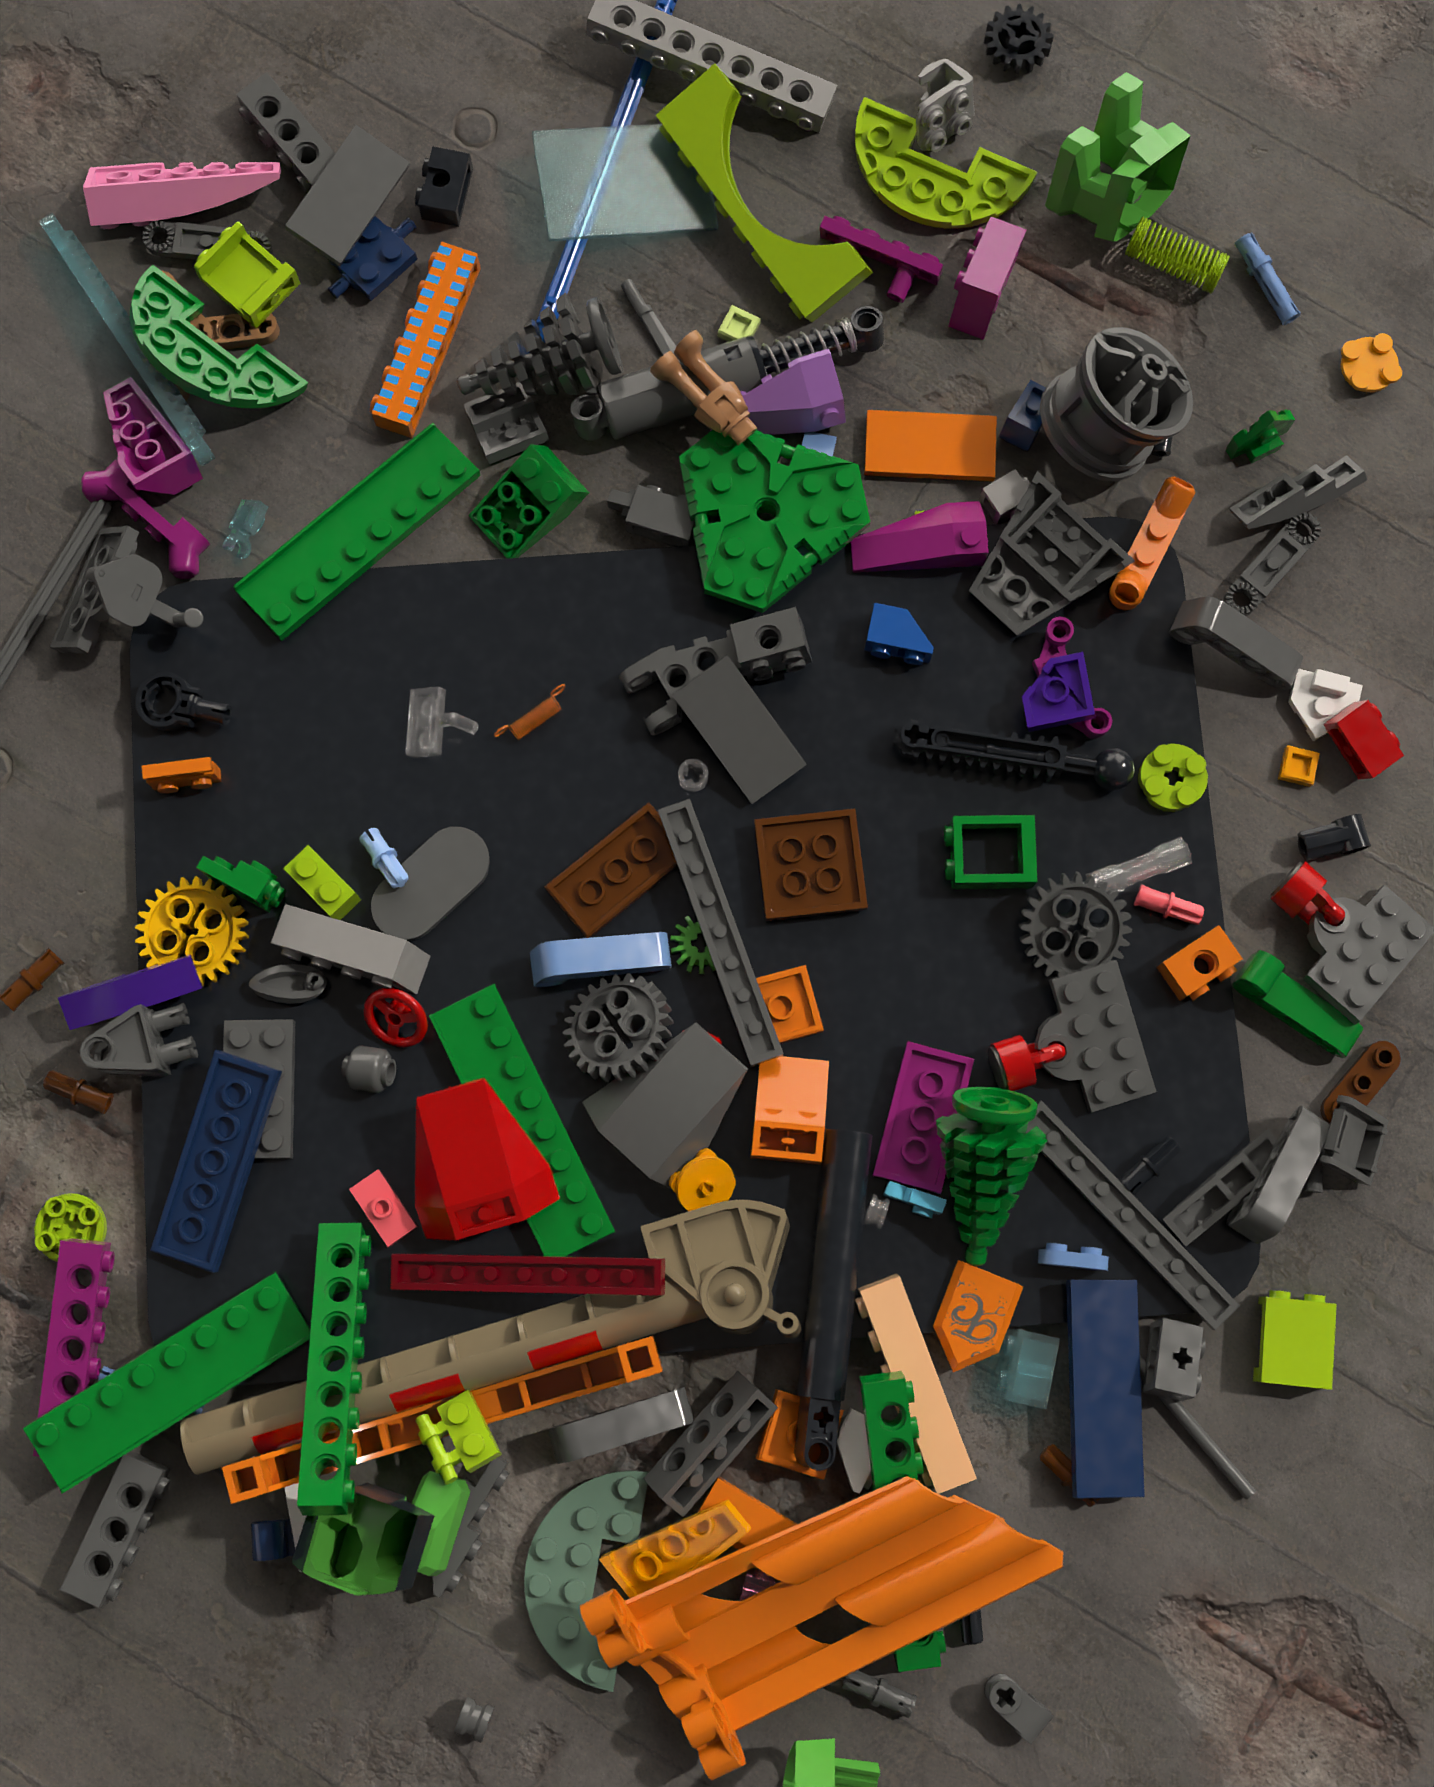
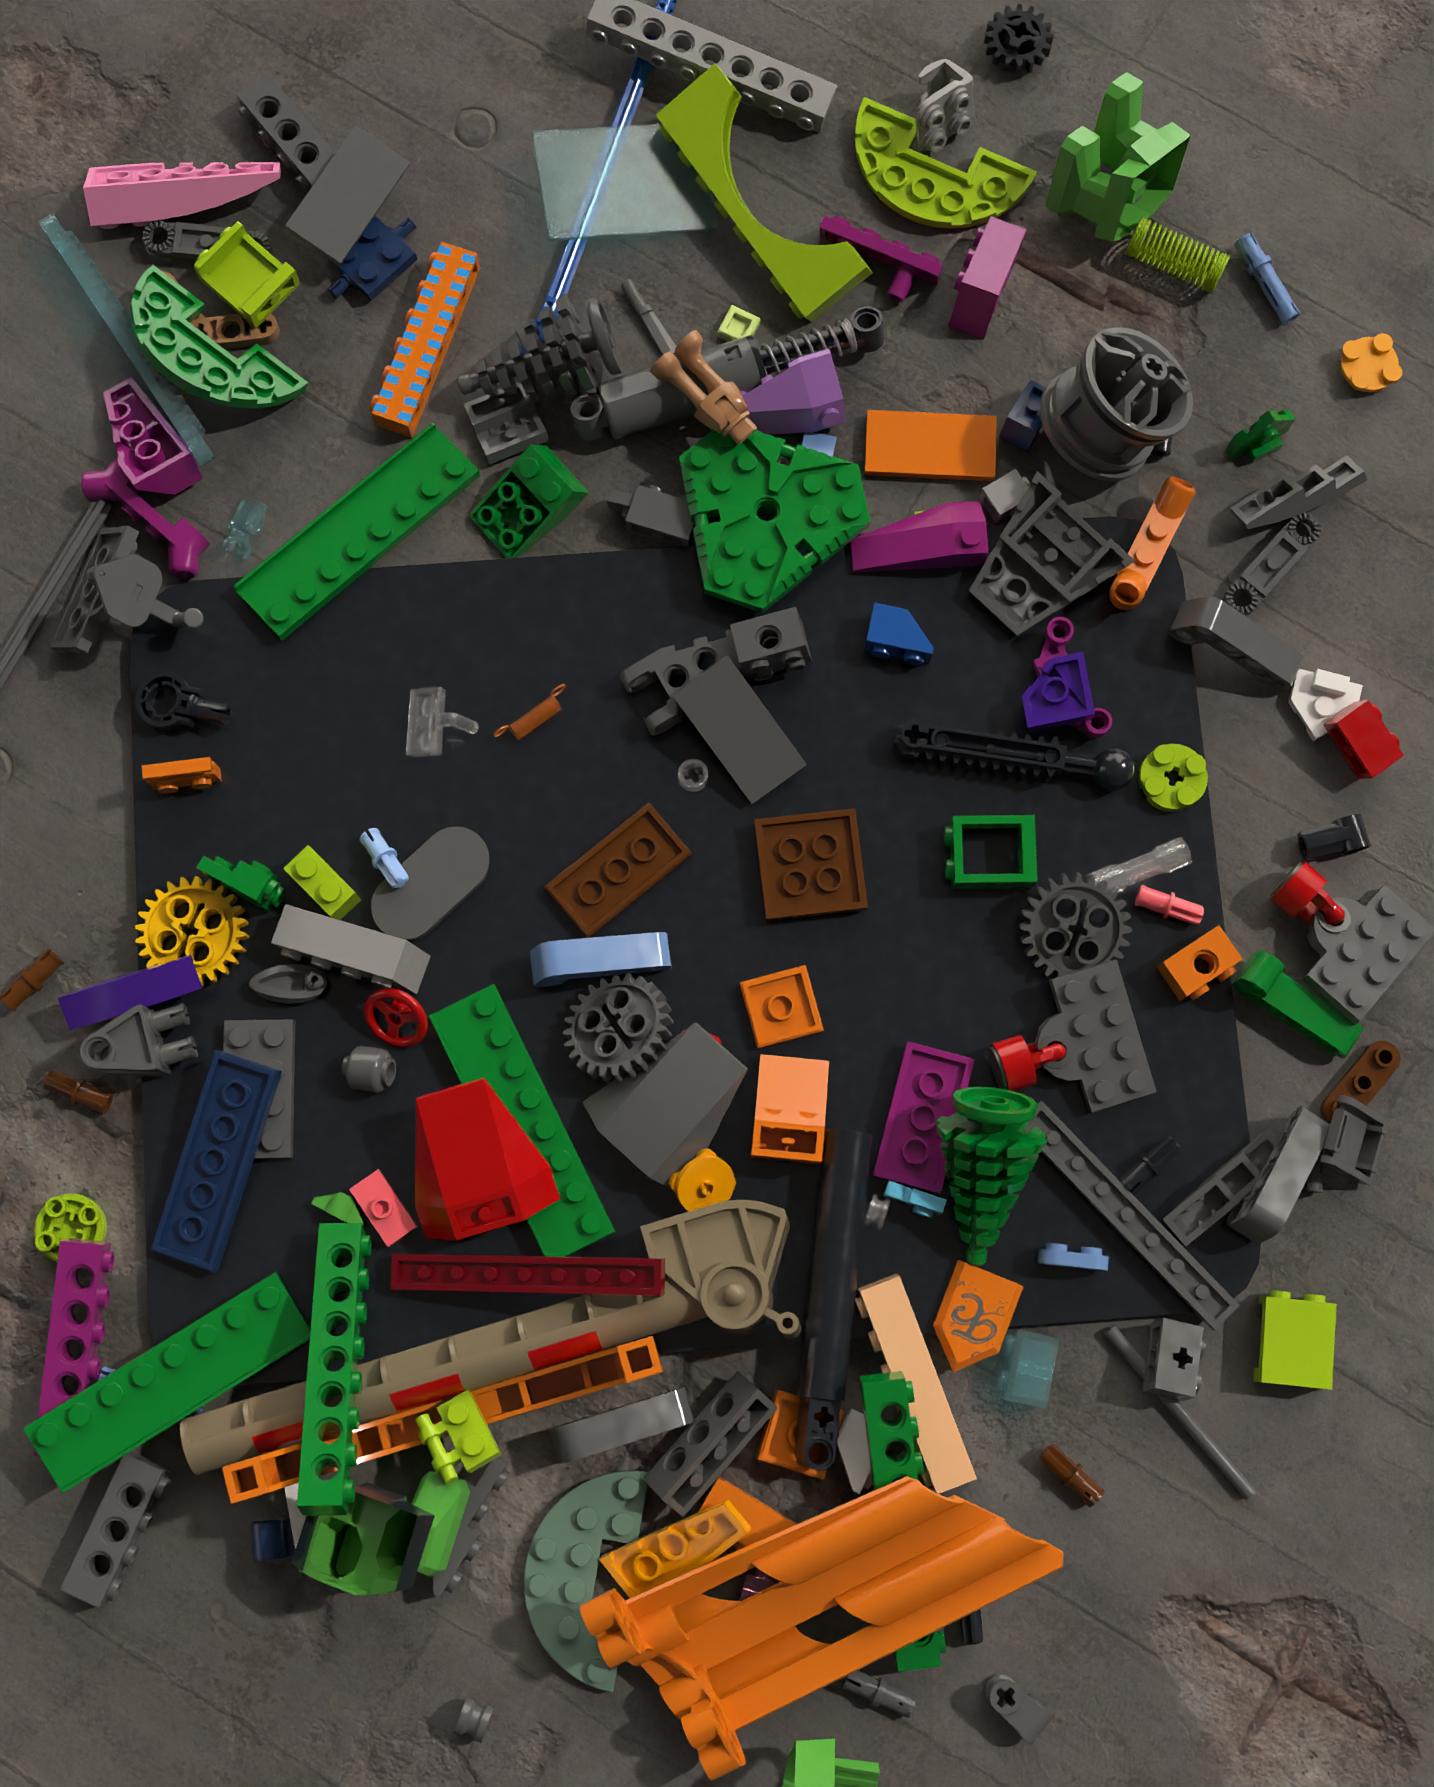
black brick [415,146,473,227] -> none
dark grey plate [658,799,784,1067] -> none
bright green gear [670,916,715,974] -> none
dark blue tile [1066,1280,1145,1498] -> none
light orange tile [1278,745,1320,787] -> none
none -> bright green piece [311,1192,364,1226]

